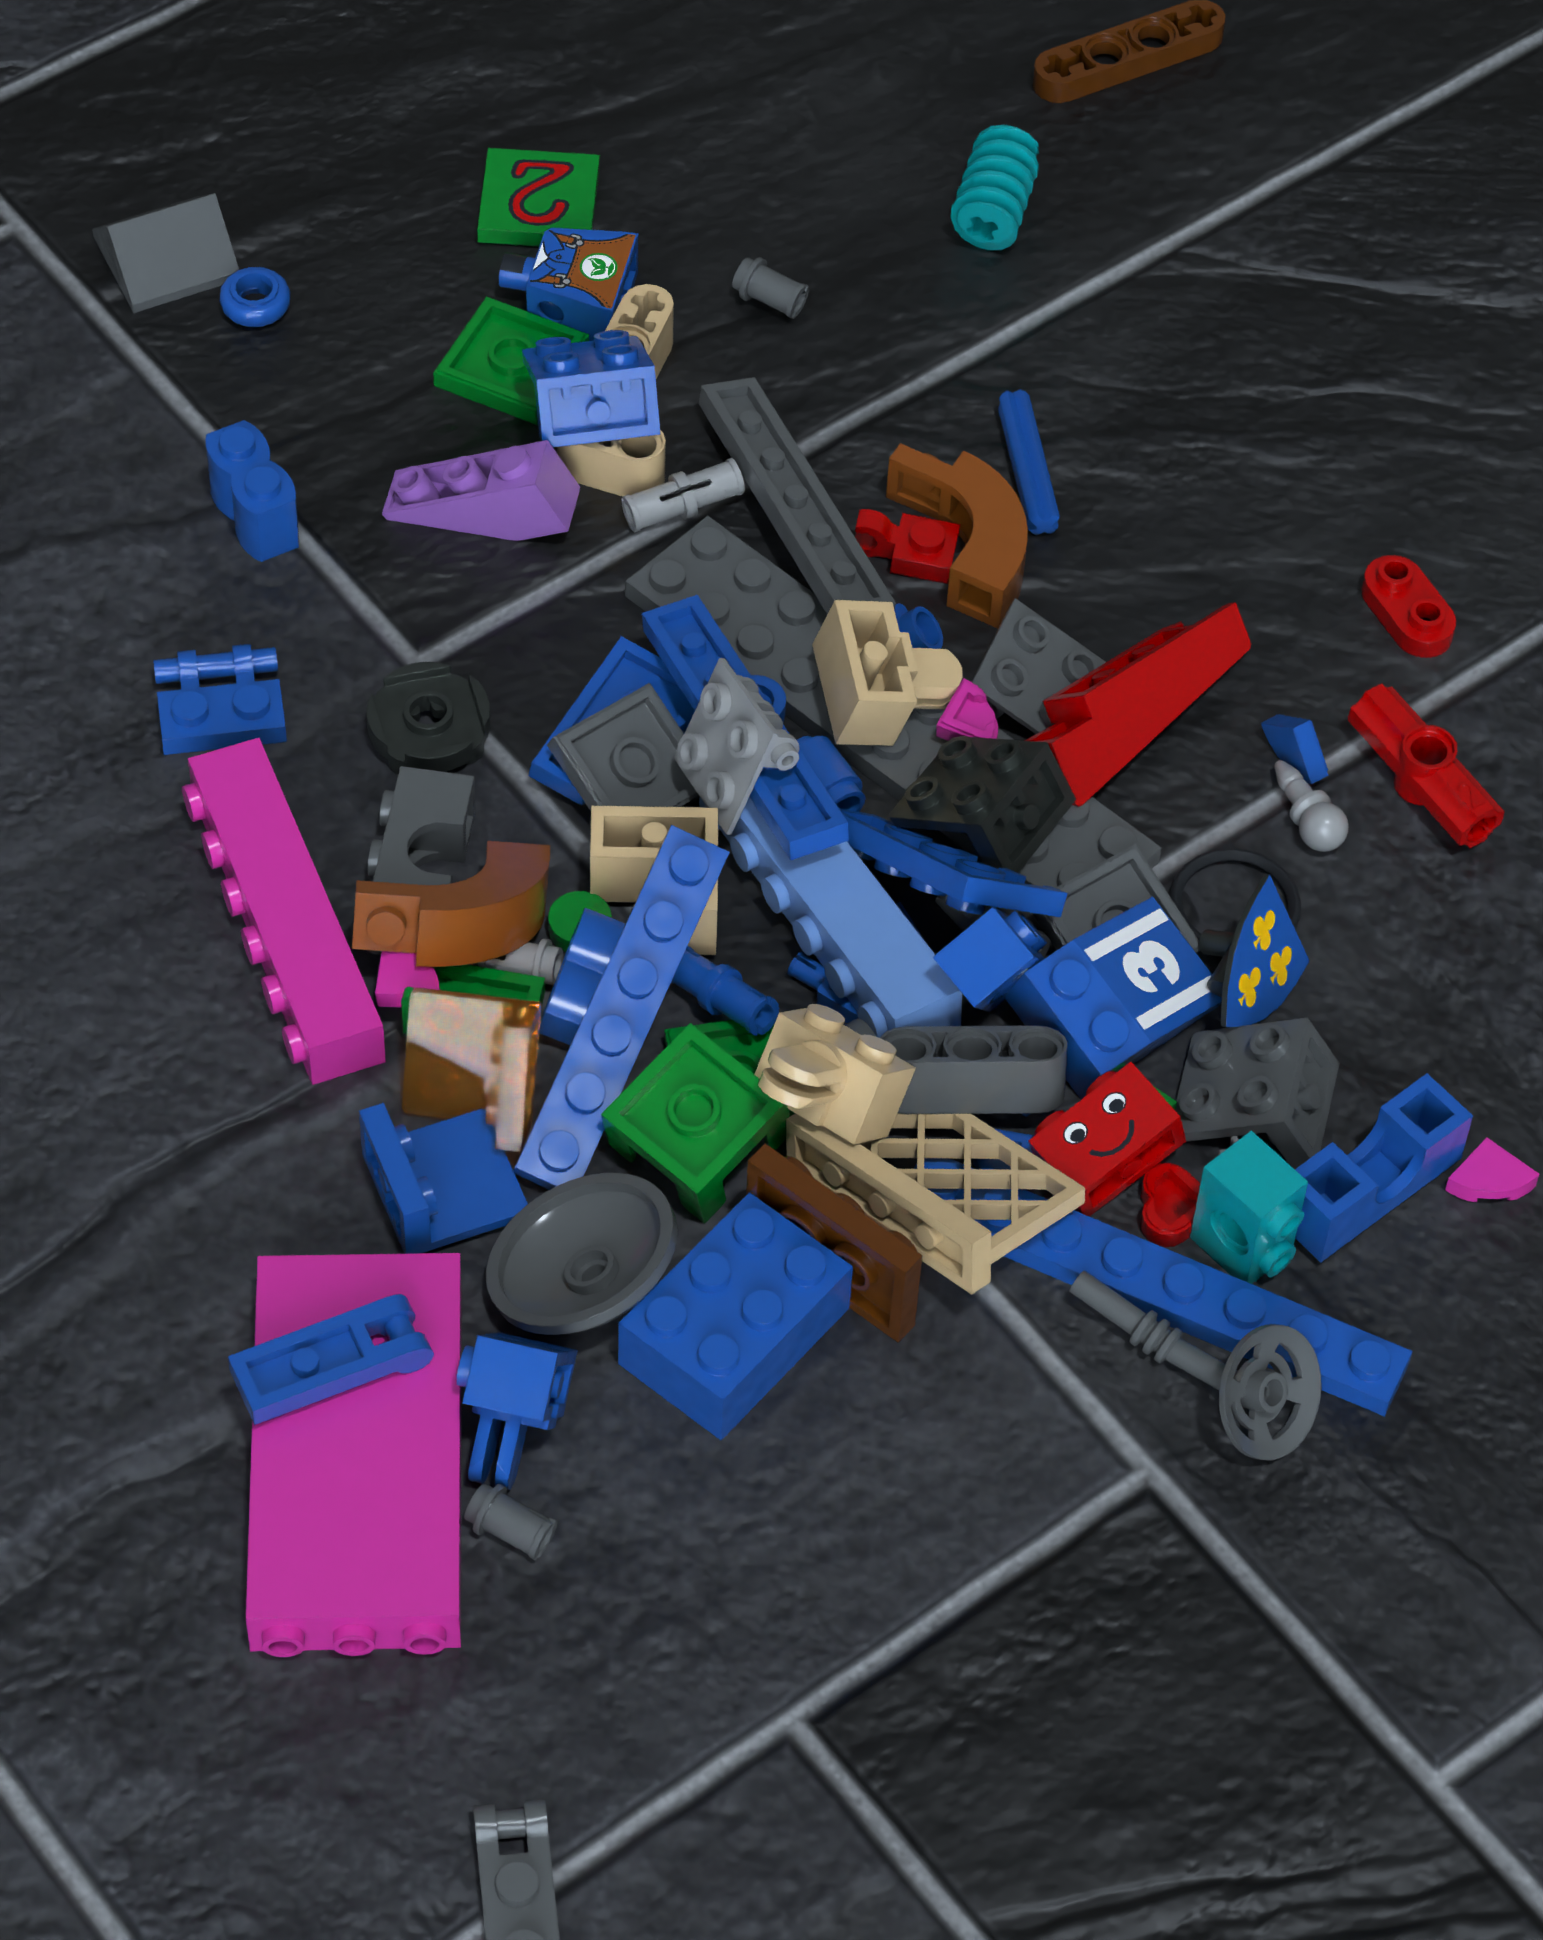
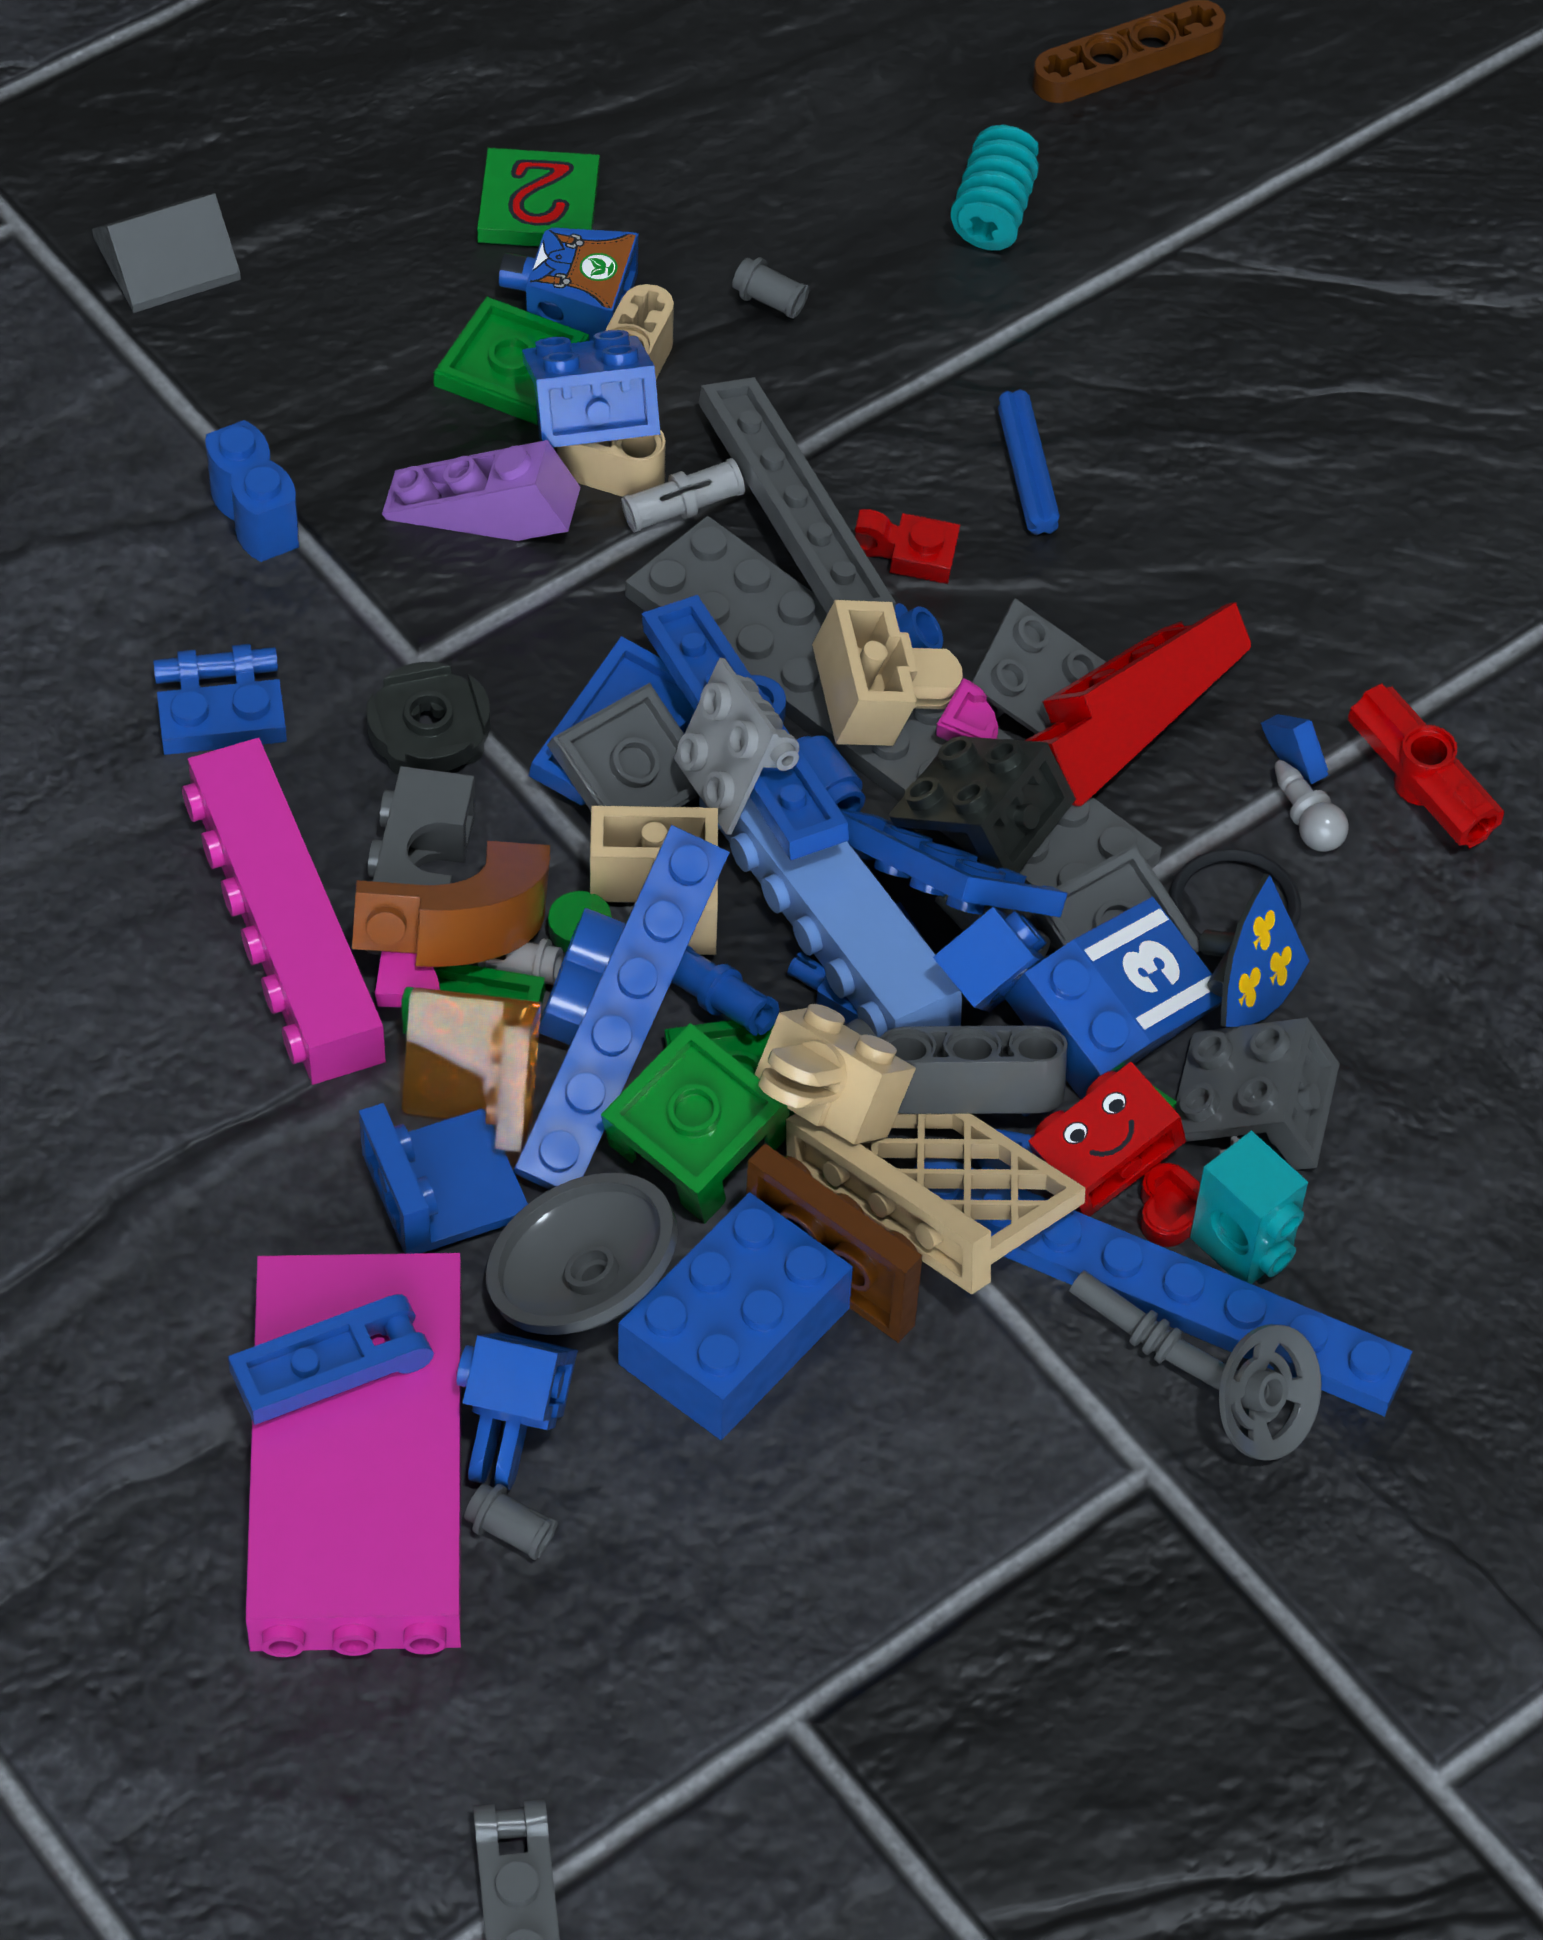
blue piece [219,267,291,327] -> none
dark orange arch [886,443,1028,629] -> none
blue arch [1295,1073,1473,1263] -> none
red plate [1362,555,1456,658] -> none
dark pink tile [1445,1138,1540,1202] -> none

